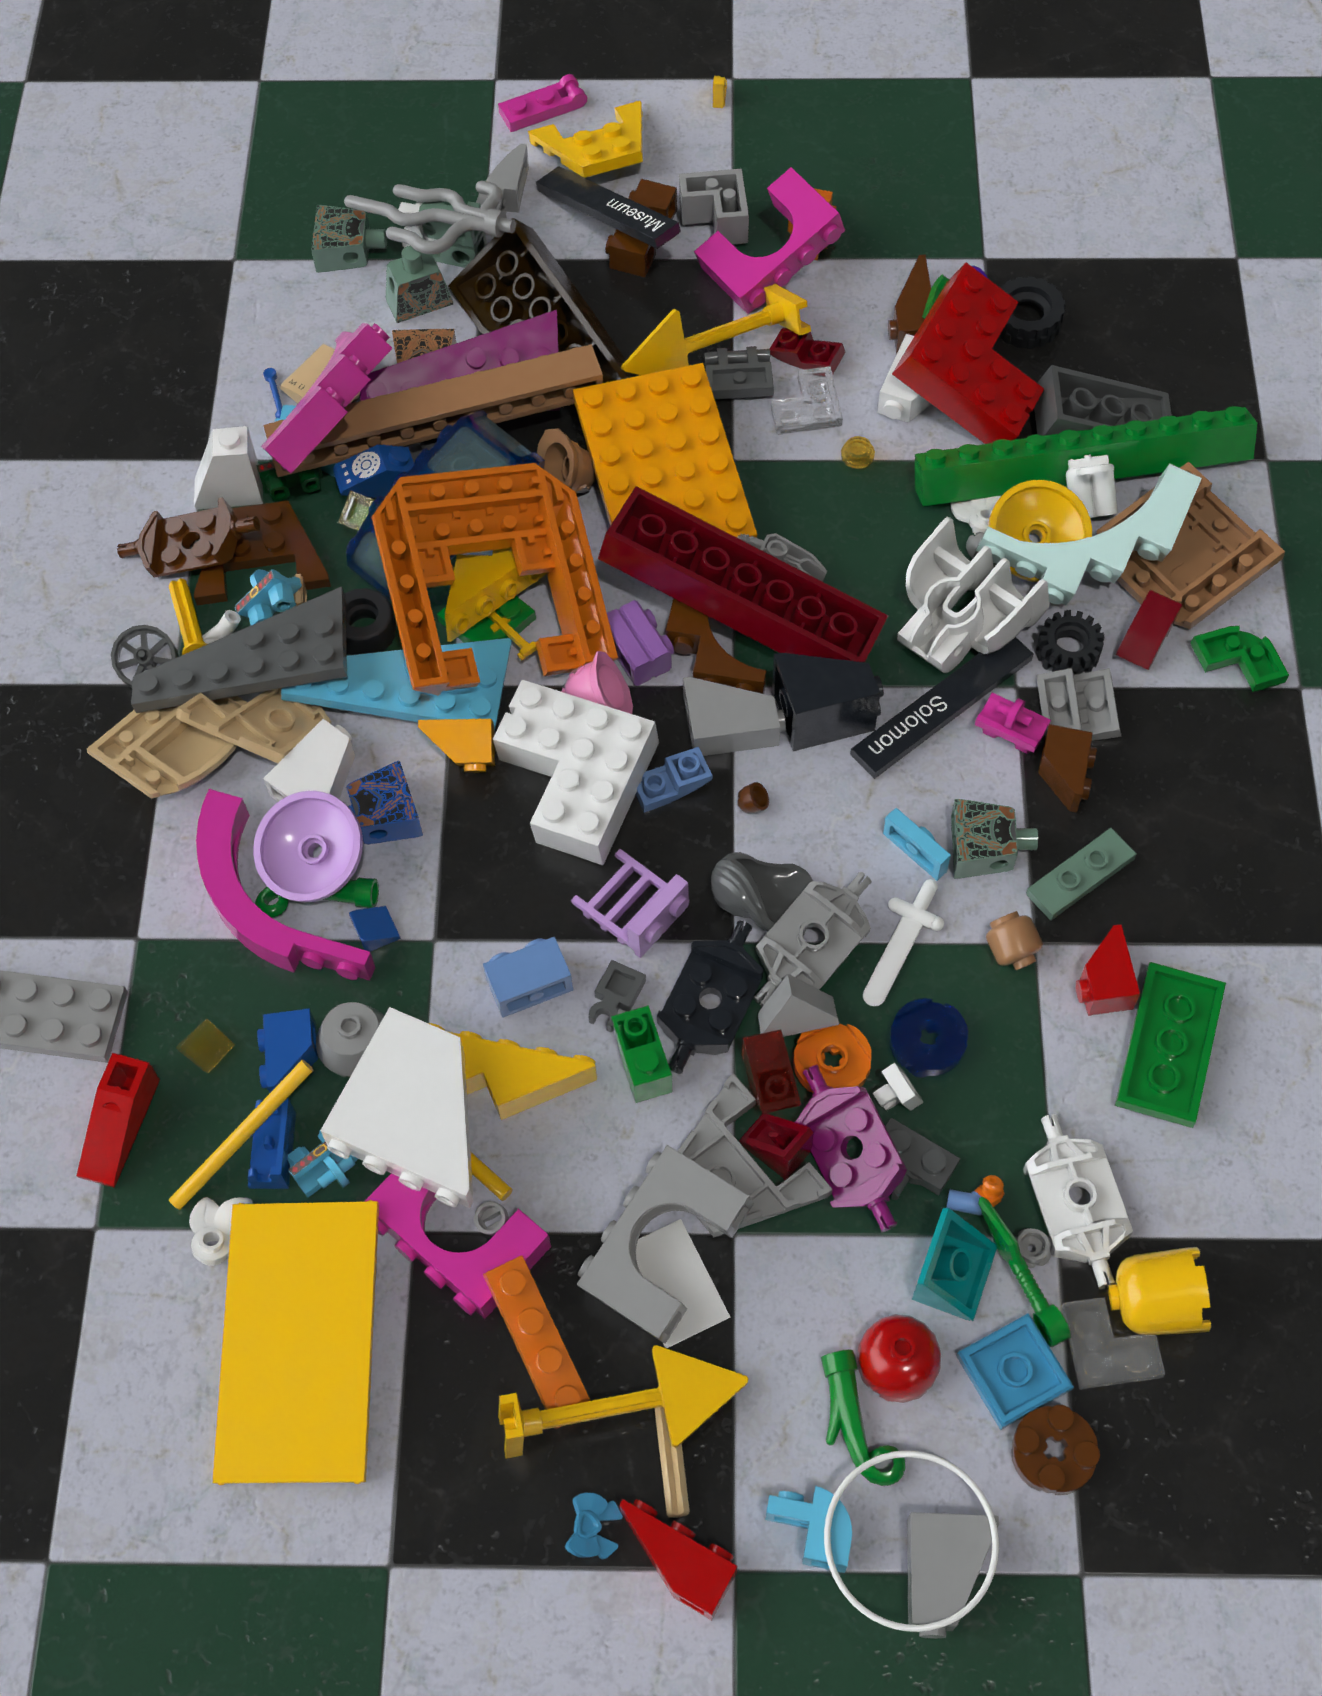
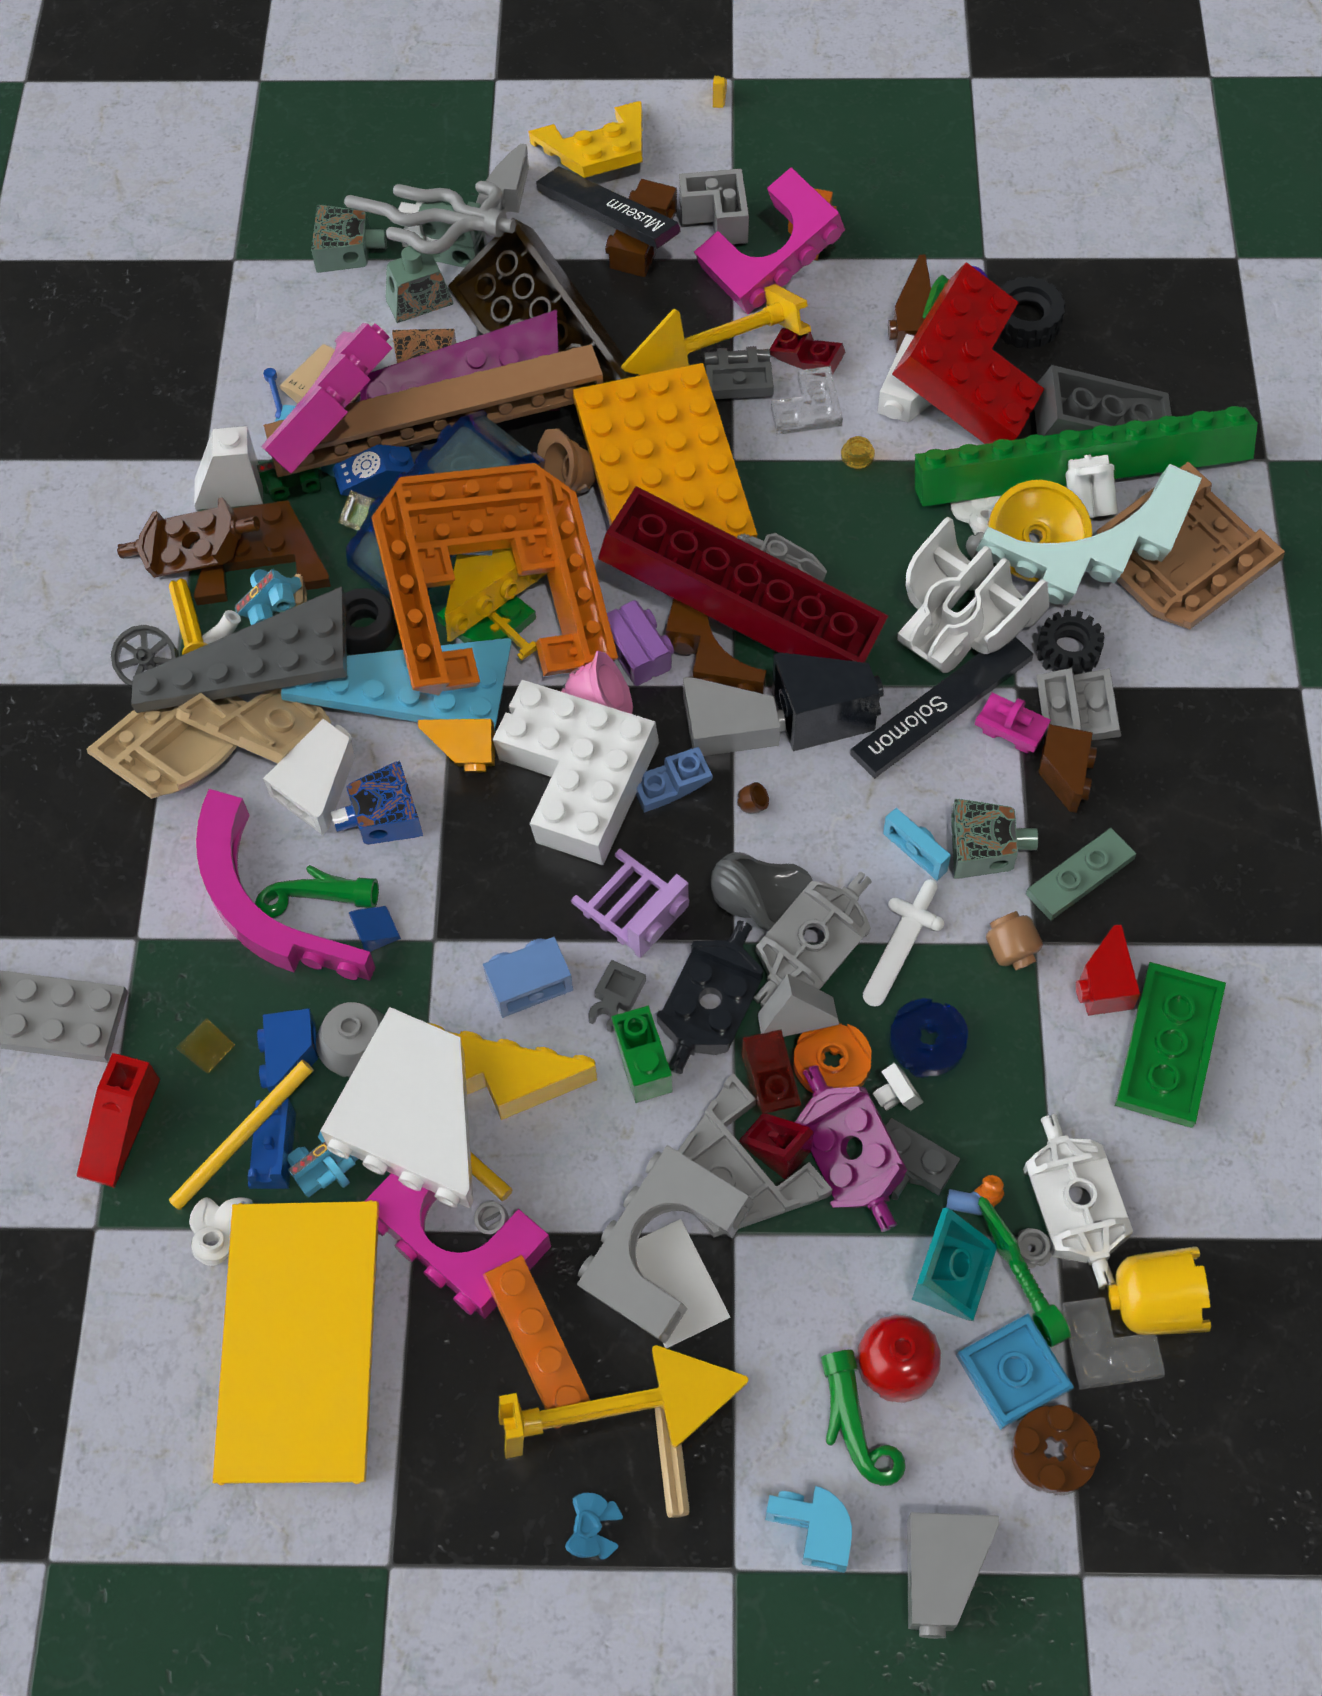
lavender dish [253,791,363,902] -> none
dark pink plate [498,74,588,132] -> none
red slope [620,1499,738,1621] -> none
white piece [824,1451,999,1632] -> none
dark red slope [1116,590,1183,670] -> none
green plate [1191,626,1289,692] -> none

